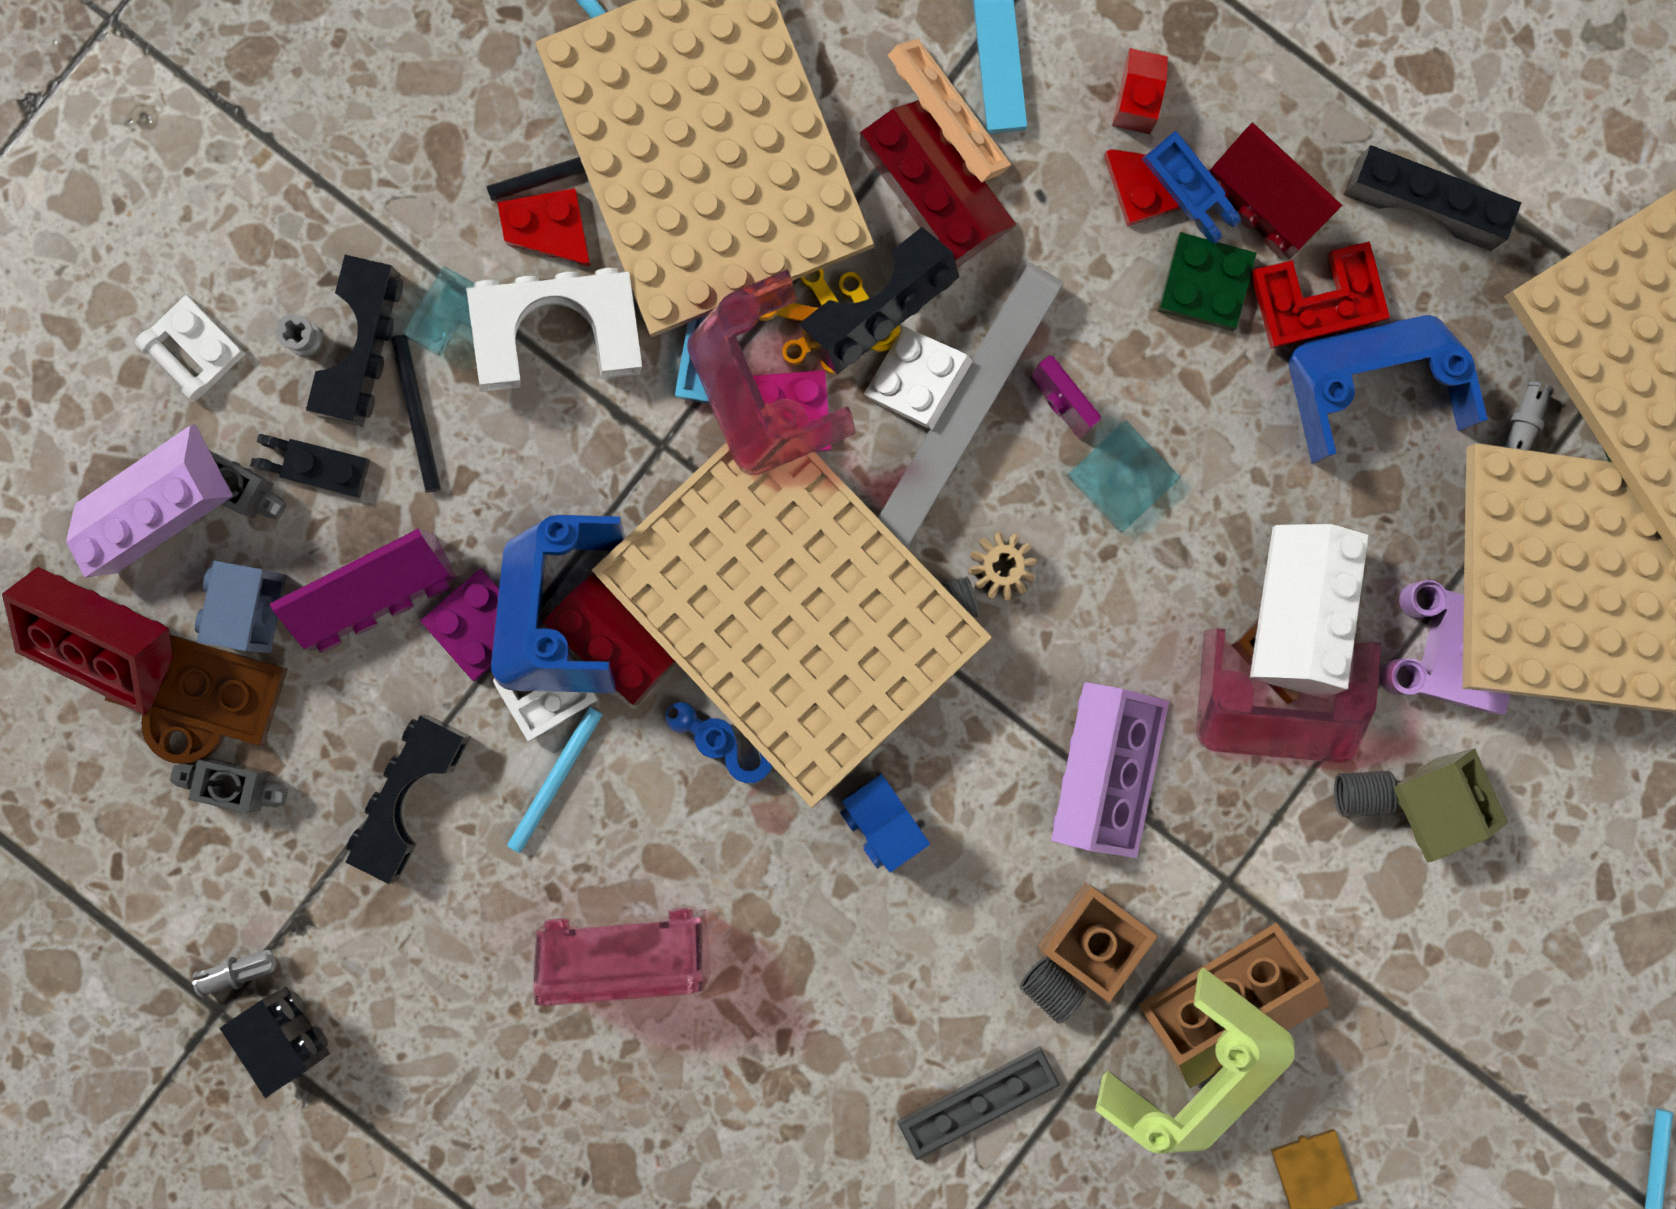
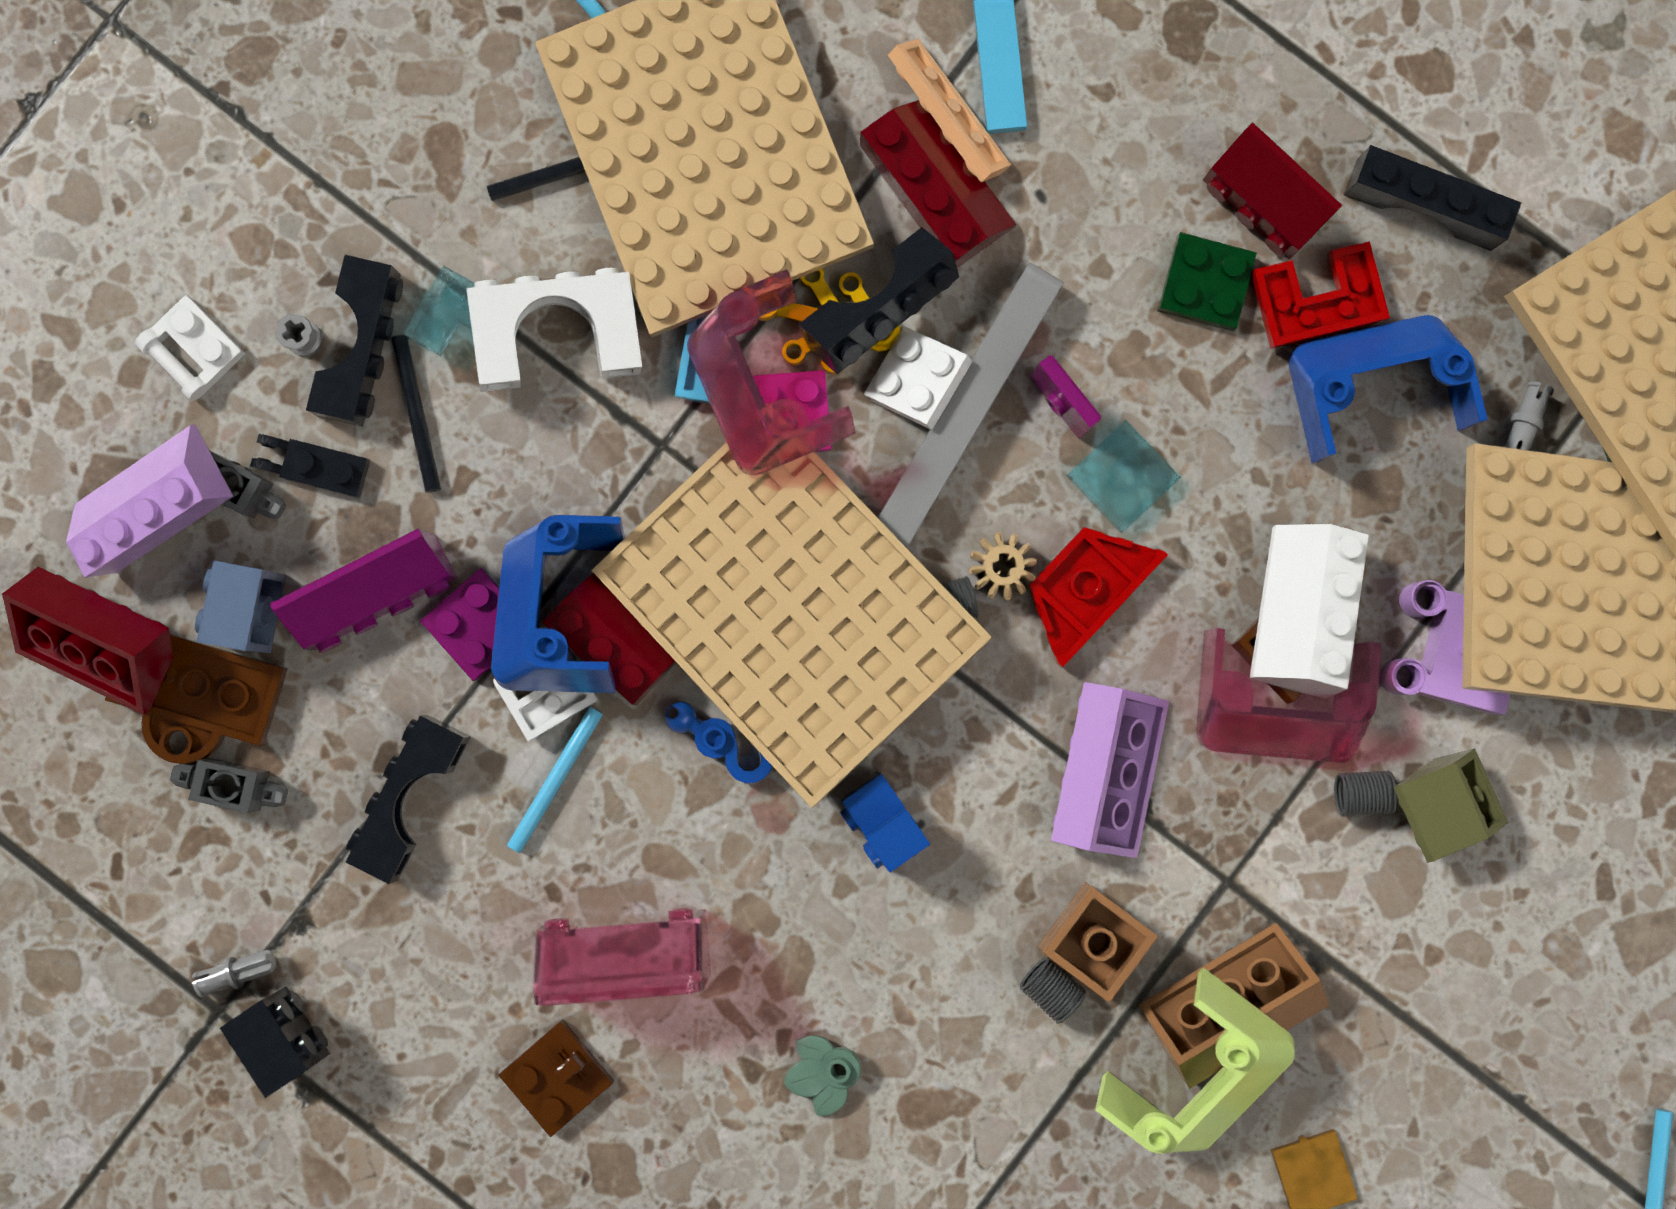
red wing [497,188,591,267] -> none
dark grey tile [897,1046,1060,1160] -> none
red wing [1104,149,1182,227] -> none
red slope [1112,48,1168,134] -> none
blue hinge [1142,131,1241,244] -> none
none -> reddish brown hinge [498,1019,614,1138]
none -> sand green plate [784,1035,861,1116]
none -> red wing [1028,527,1168,668]

